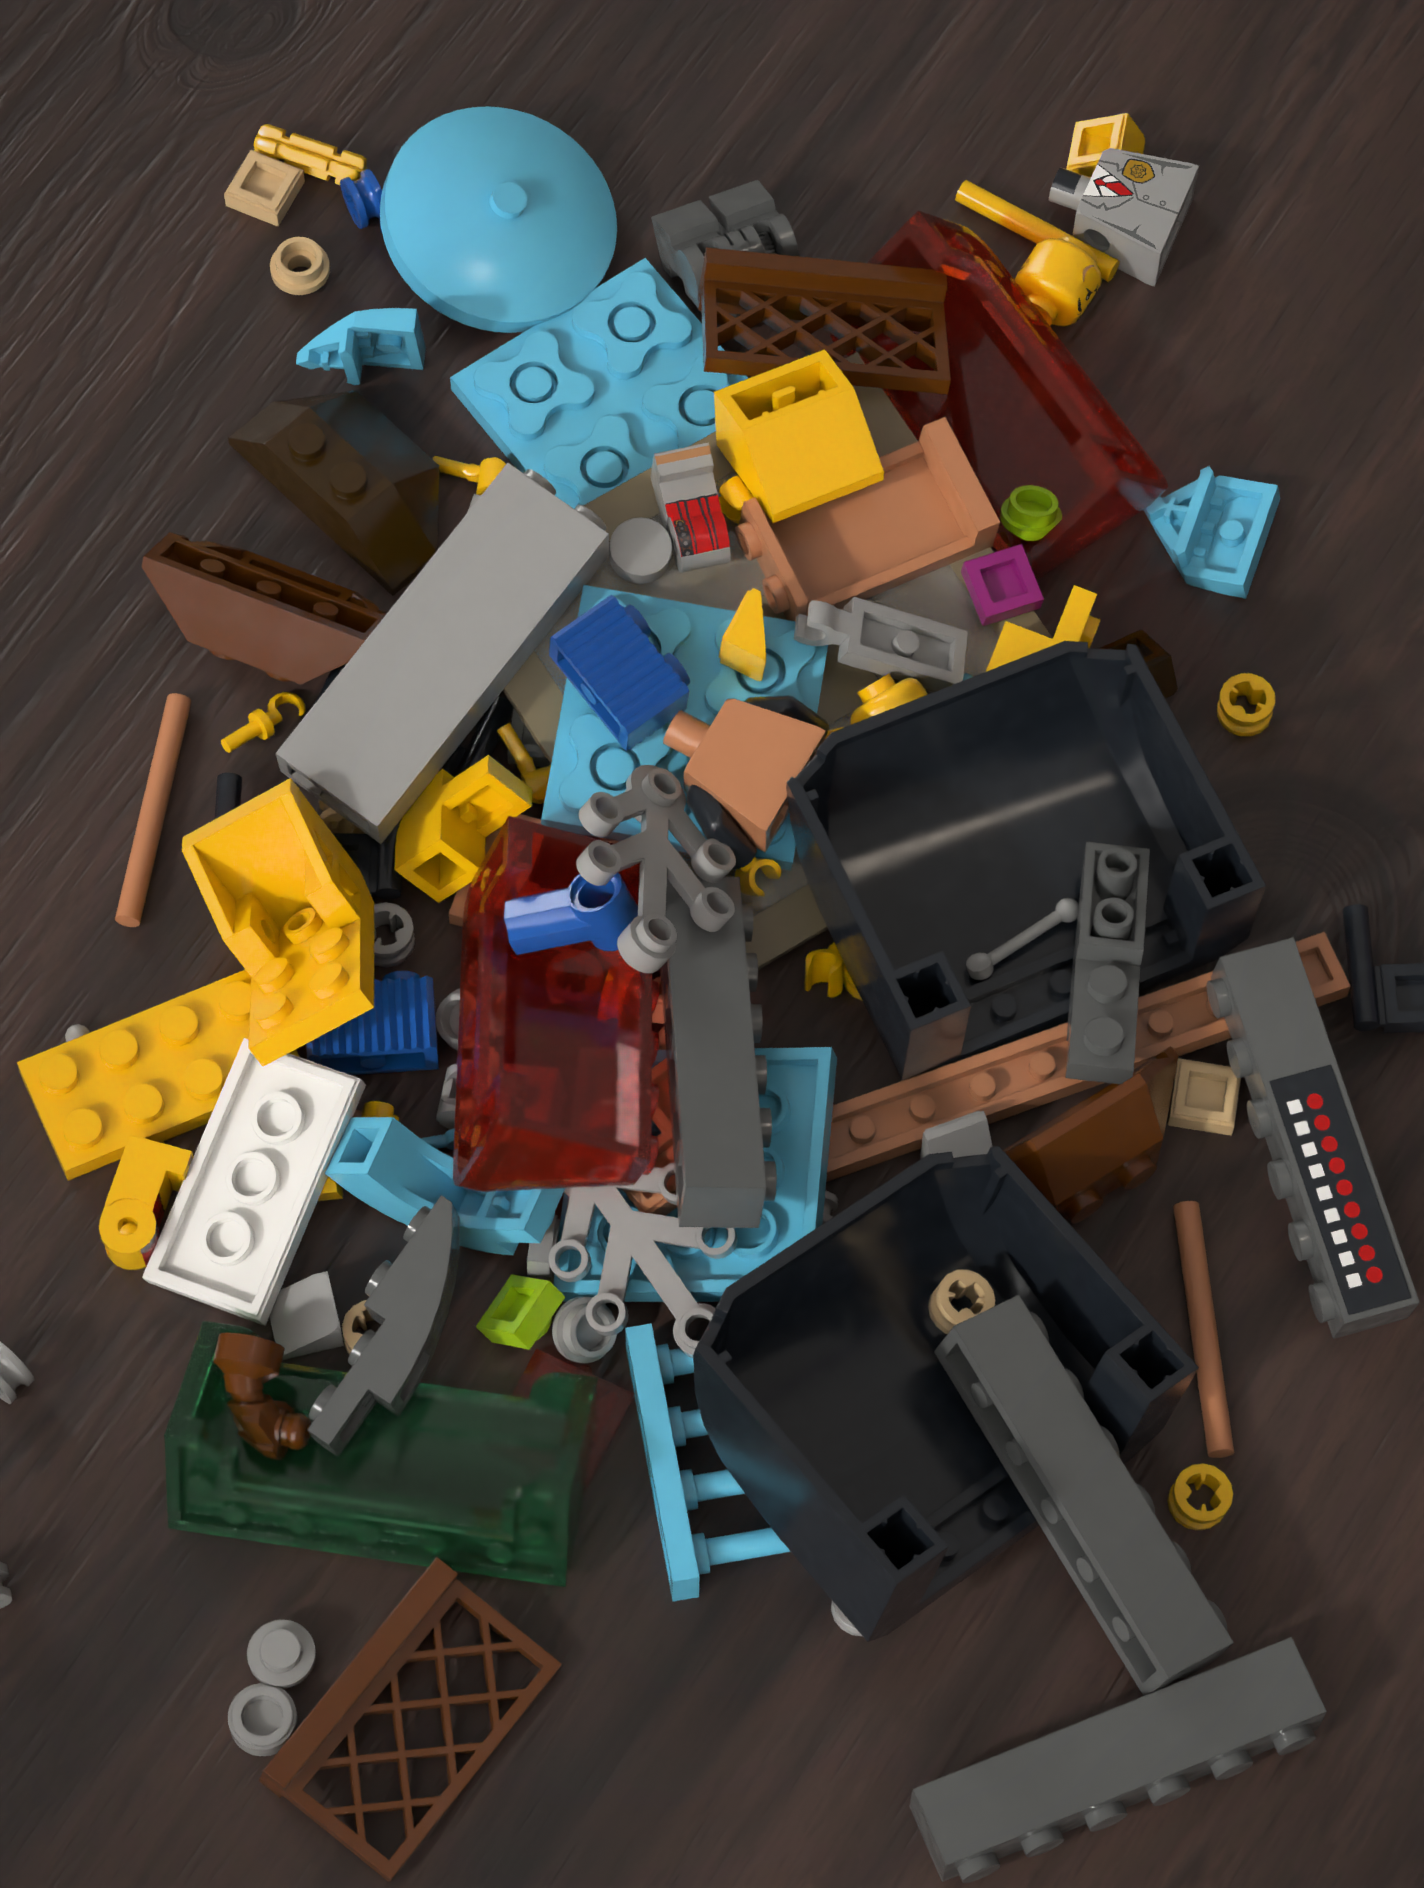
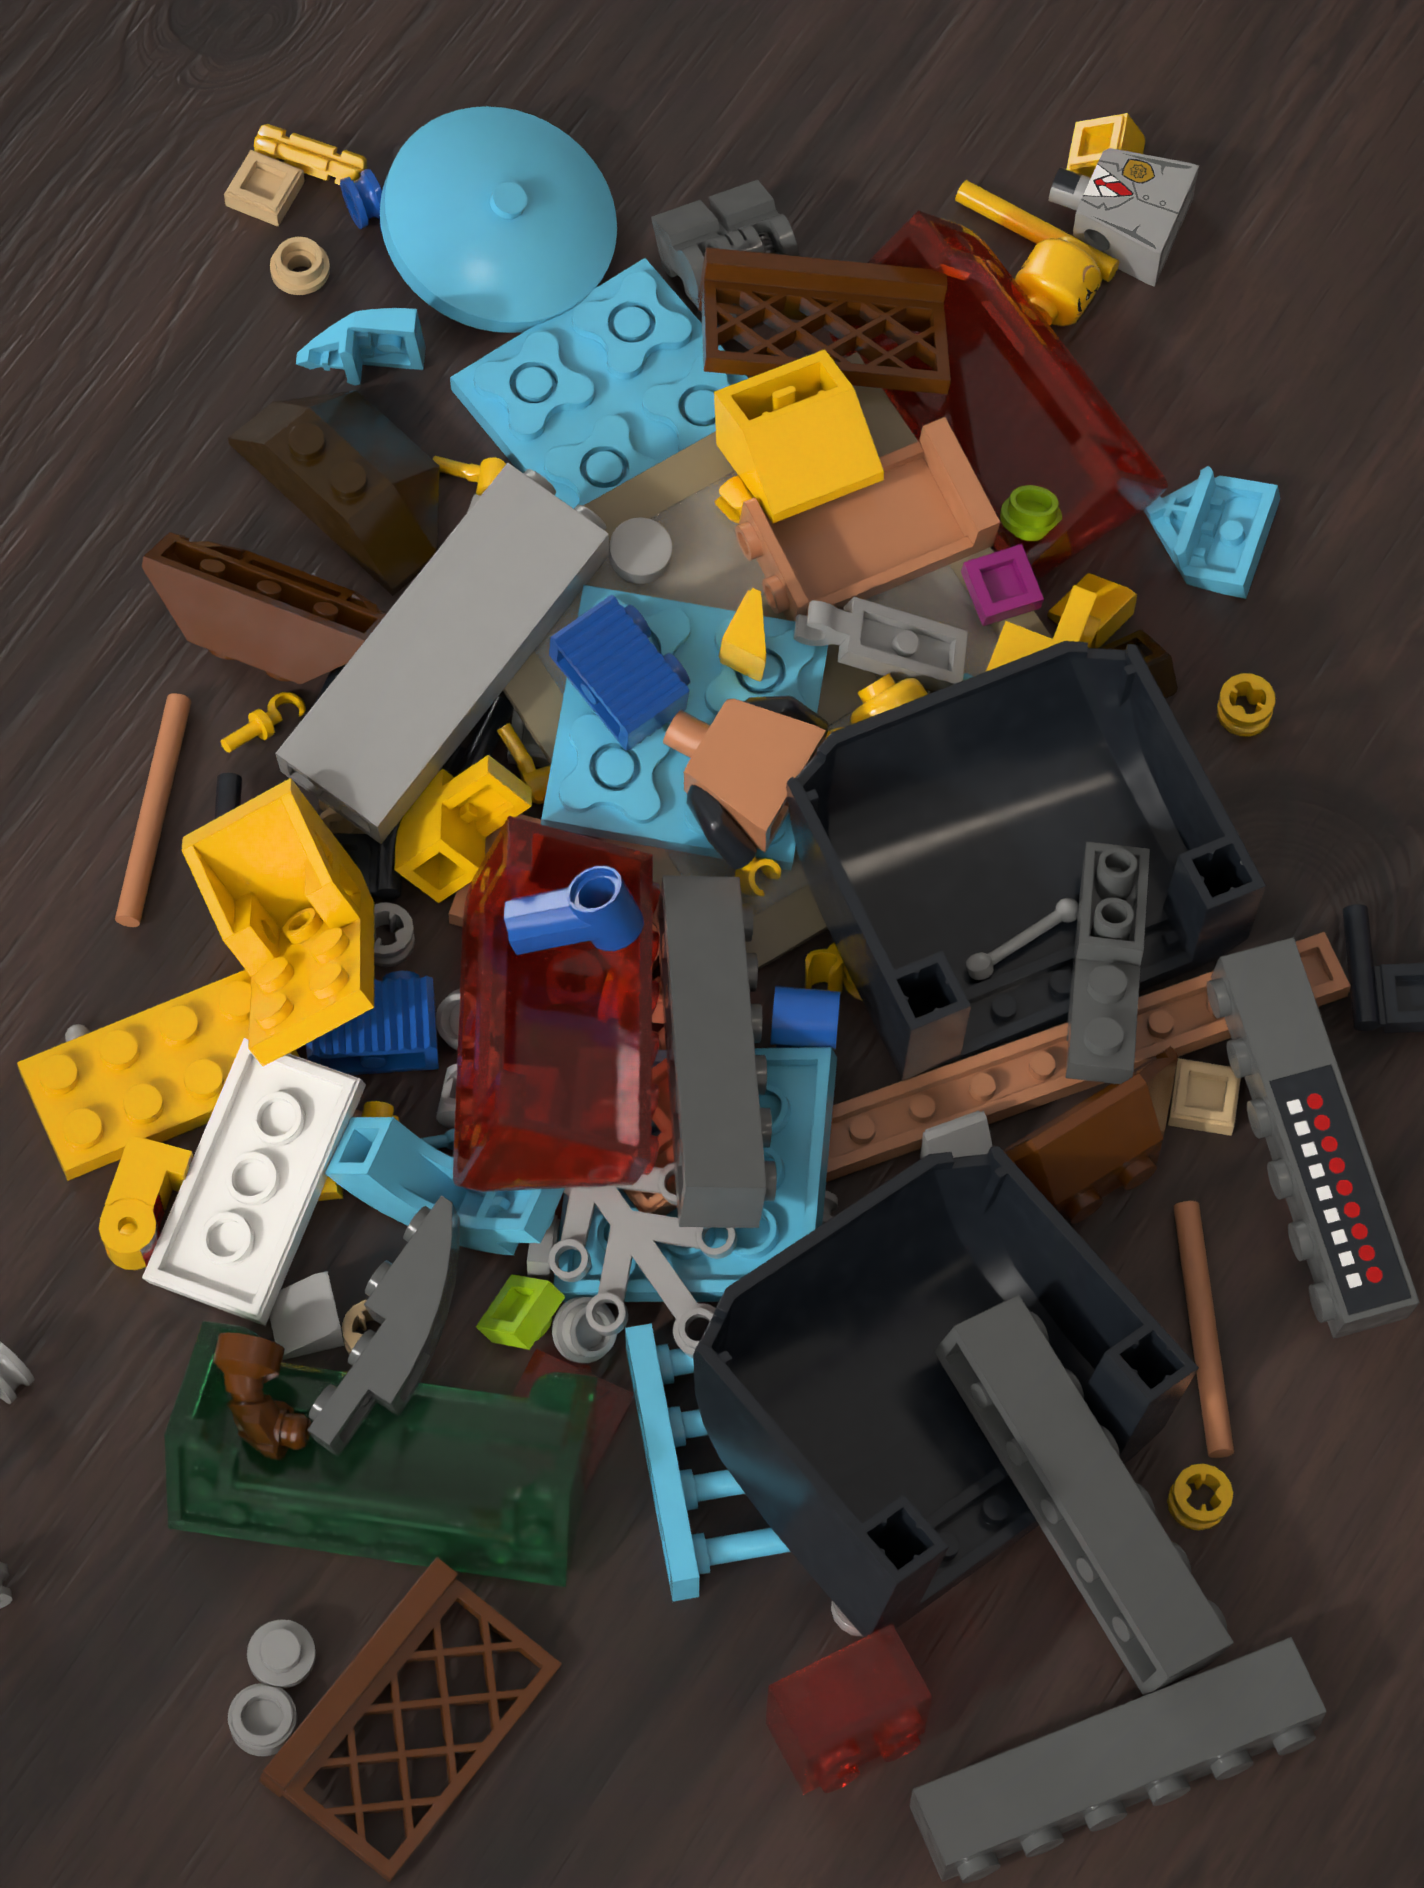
light grey plant [576,765,736,973] -> none
leg [650,442,731,573] -> none
tan bush [928,1270,995,1334] -> none
none -> clear red brick [766,1624,932,1795]
none -> blue piece [771,986,841,1050]
none -> yellow slope [1047,573,1137,649]

